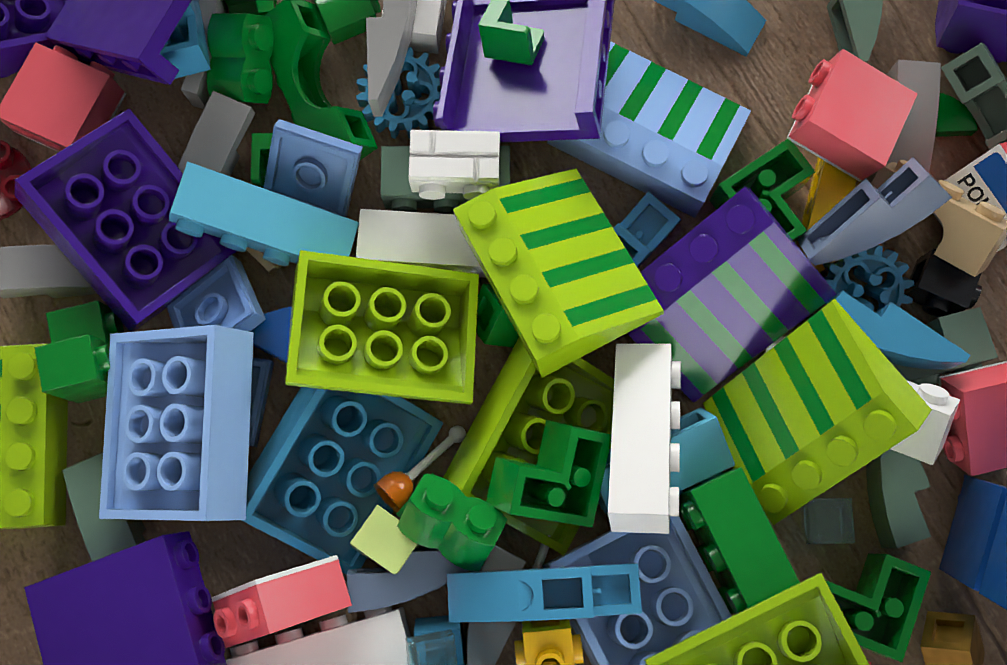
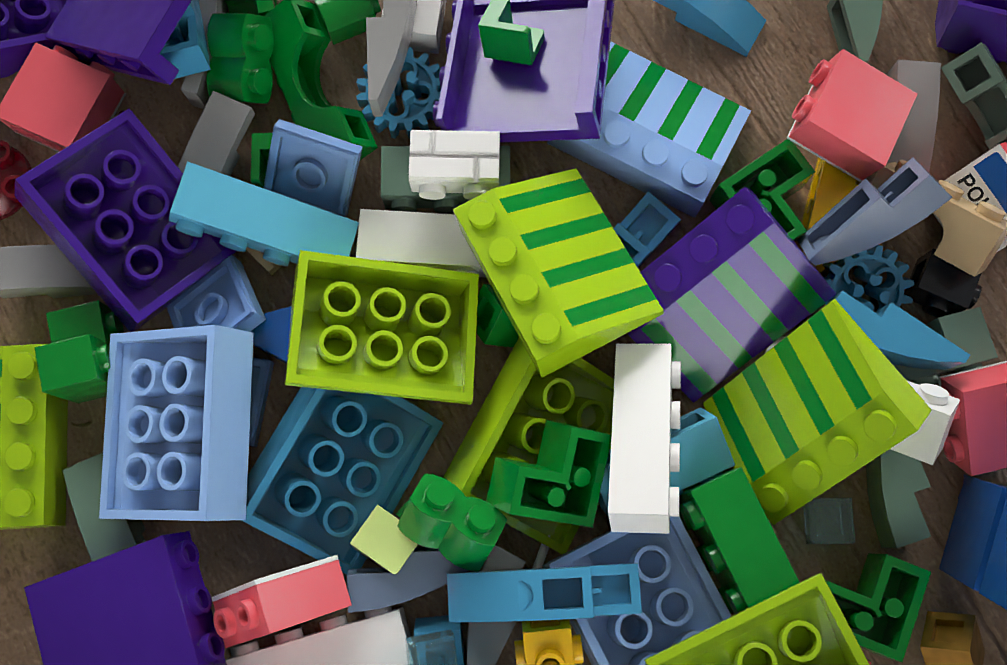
hinge [374,425,466,512] -> none
green tile [935,93,978,137] -> none

